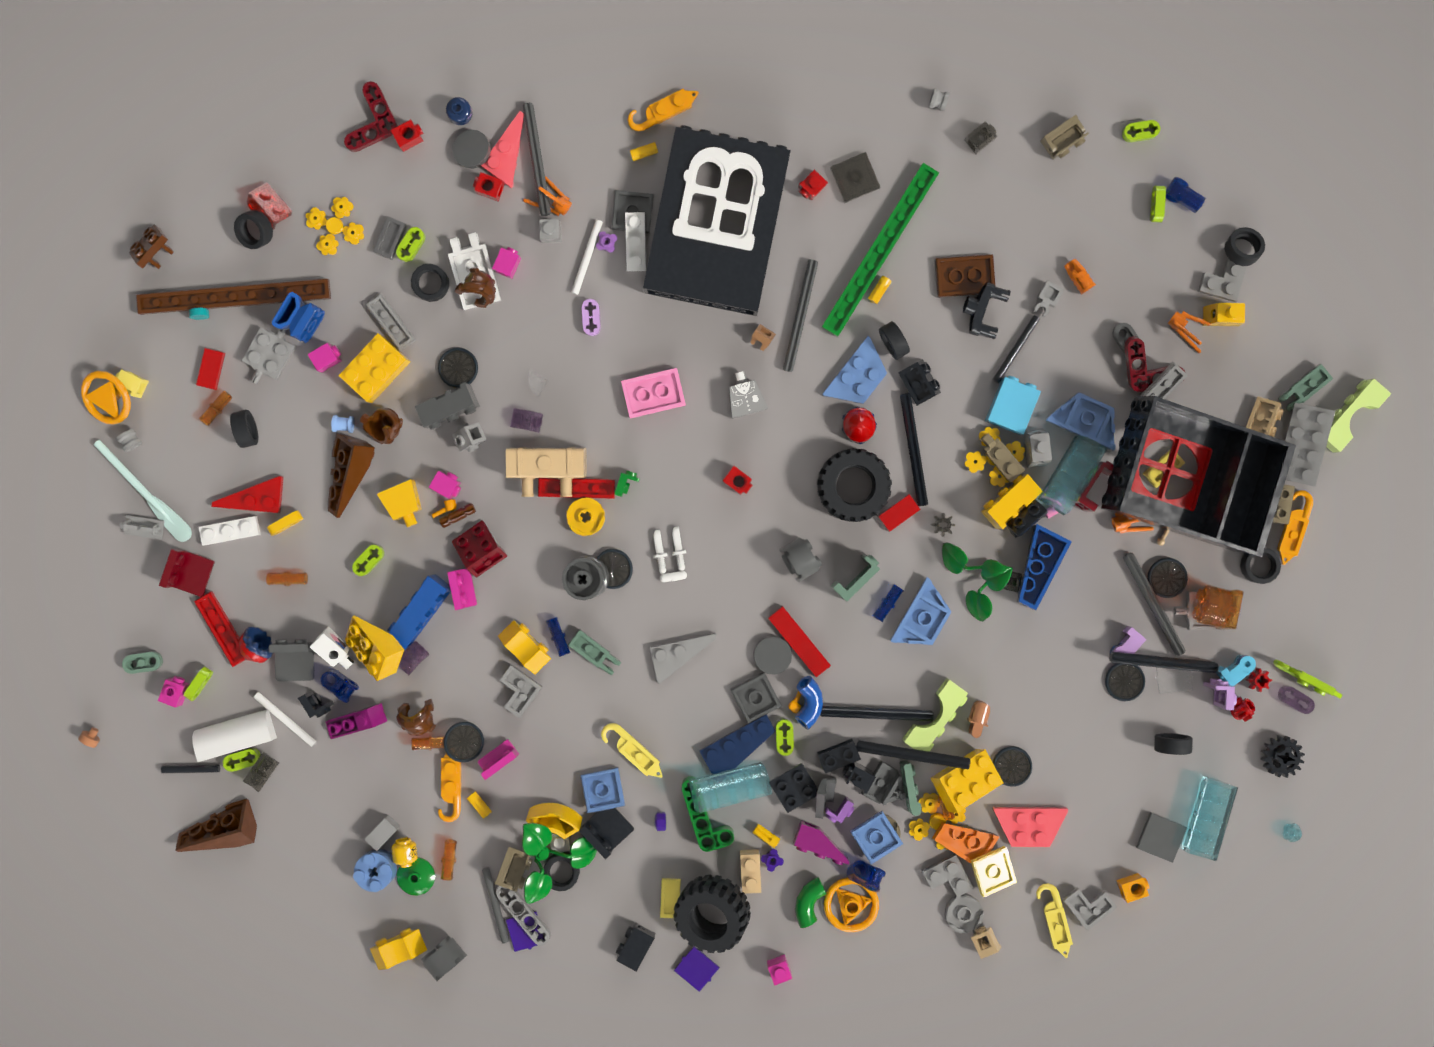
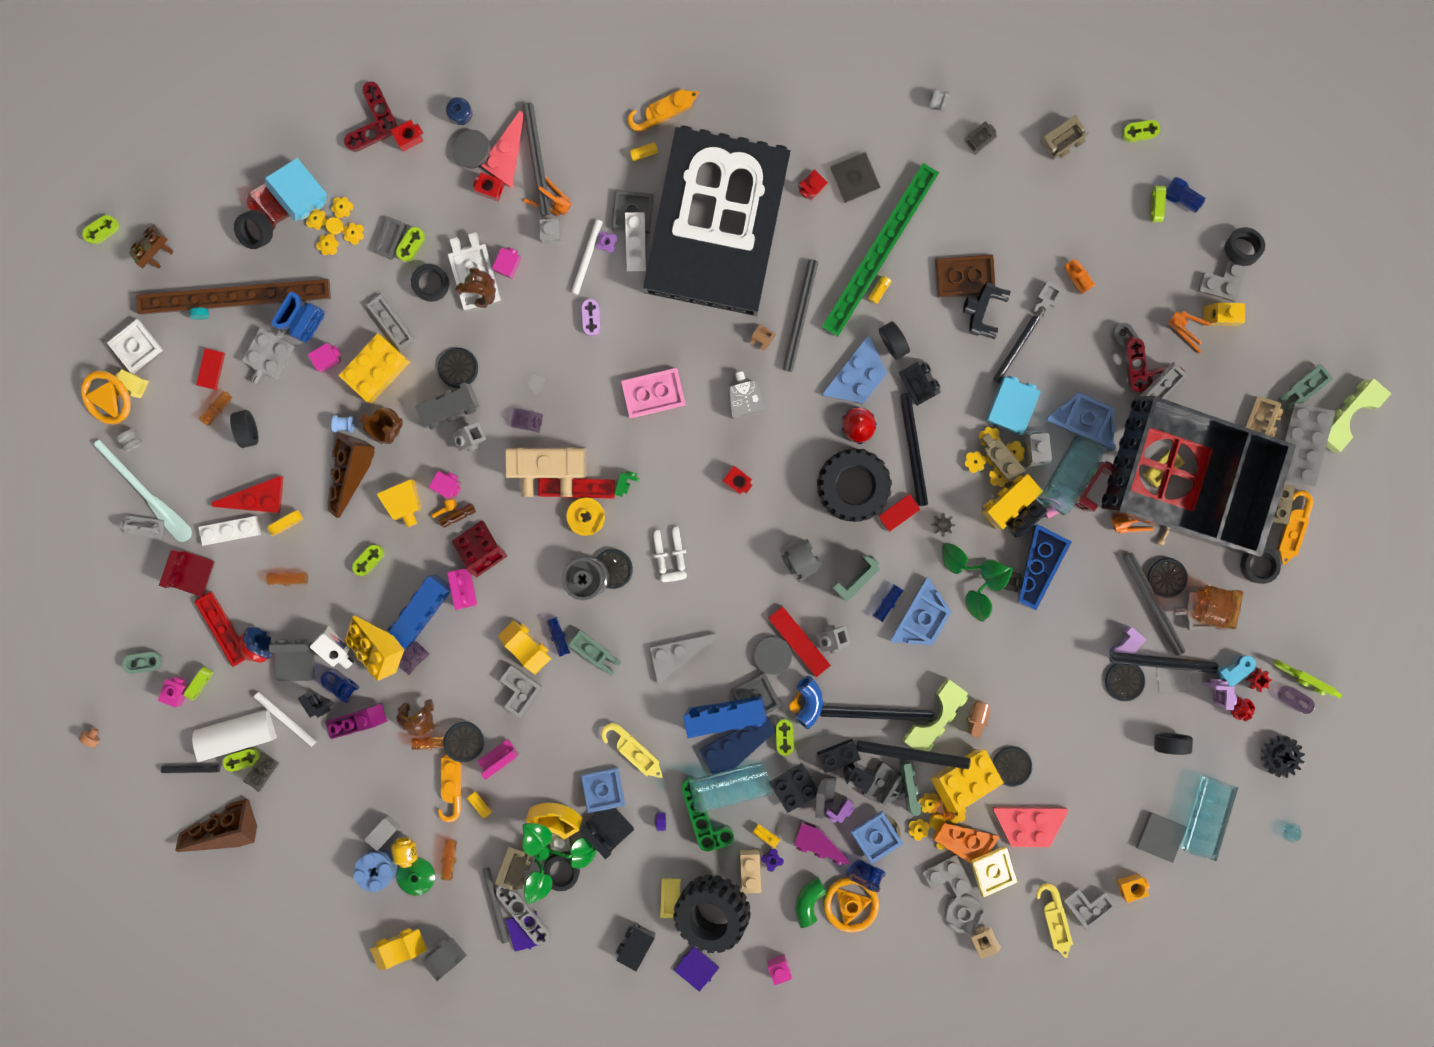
none -> lime beam [82,215,119,244]
none -> white plate [107,319,163,374]
none -> medium azure brick [265,158,327,222]
none -> blue wedge [683,696,767,739]
none -> light grey brick [817,625,851,654]

